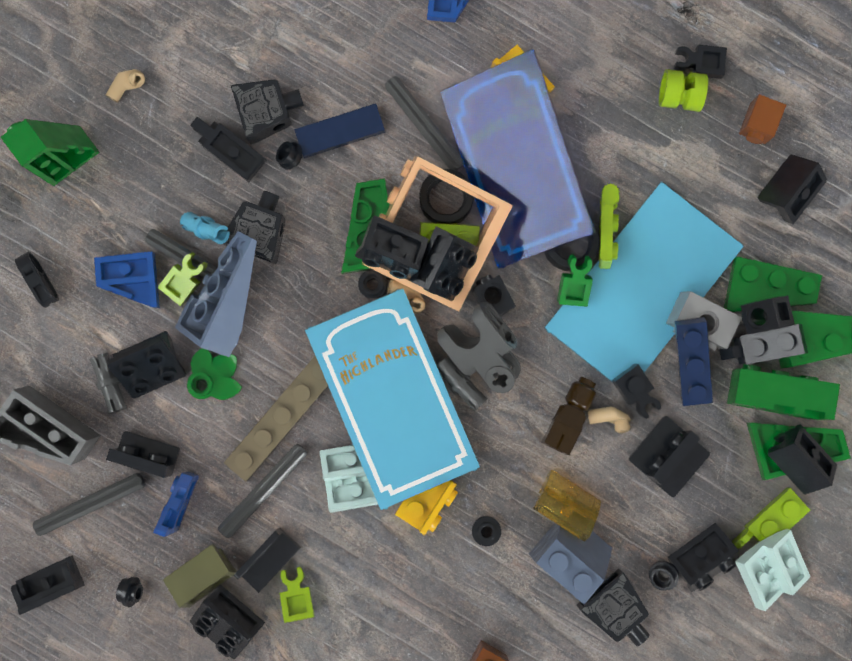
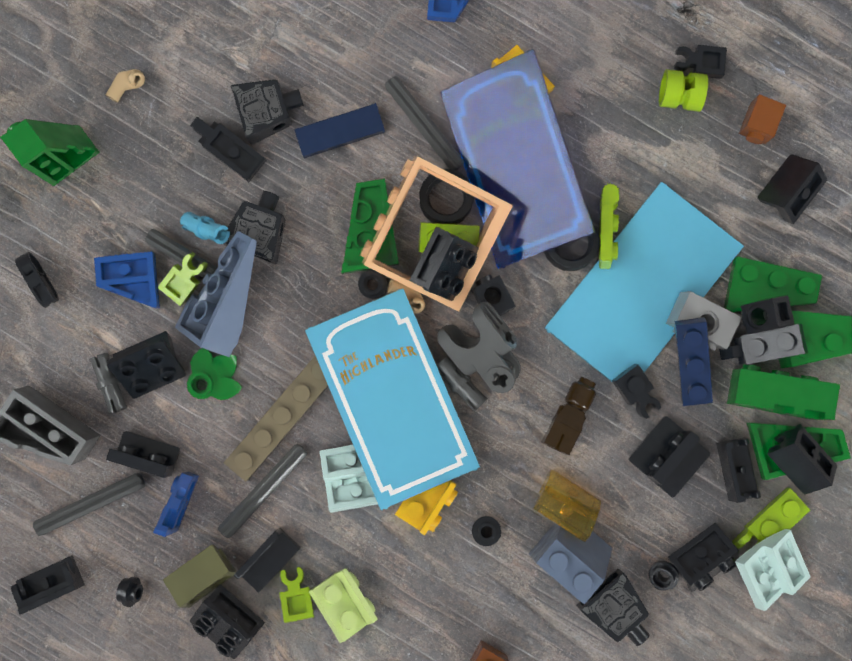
black plate [276,141,302,170] -> none
black bracket [355,215,429,279] -> none
green plate [557,254,593,307] -> none
tan arm [588,406,631,433] -> none
none -> yellowish green bracket [308,568,378,643]
none -> black hinge [716,437,761,503]

